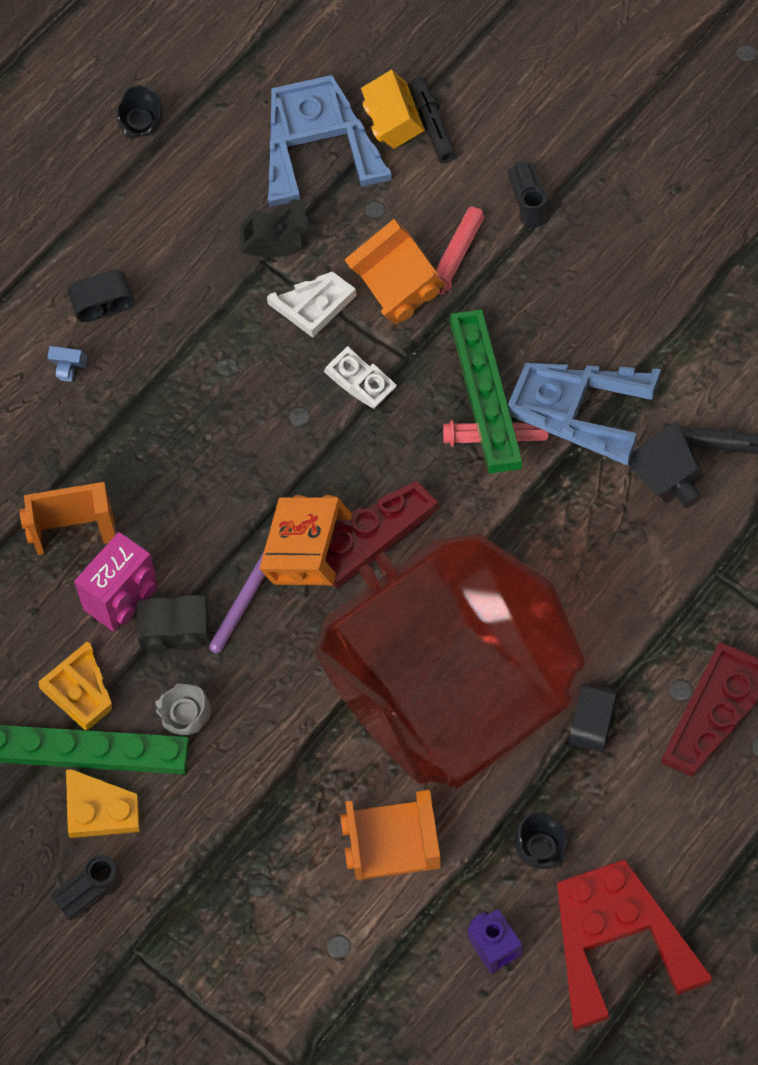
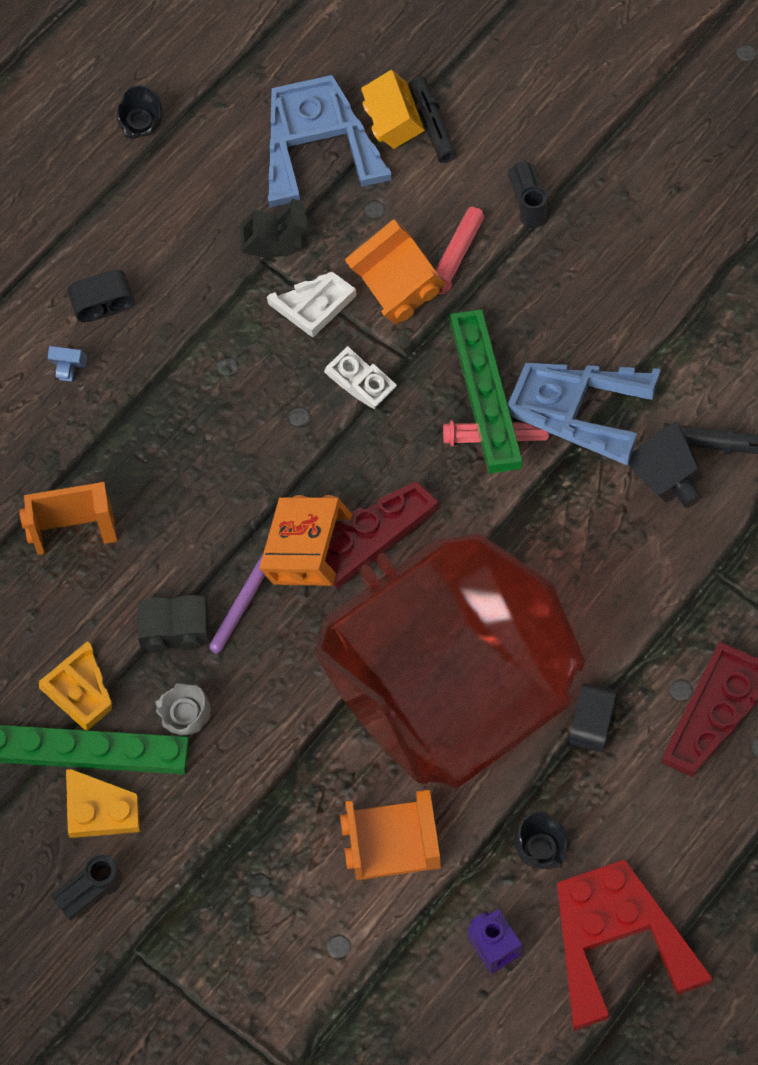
dark pink brick [74,532,158,632] -> none

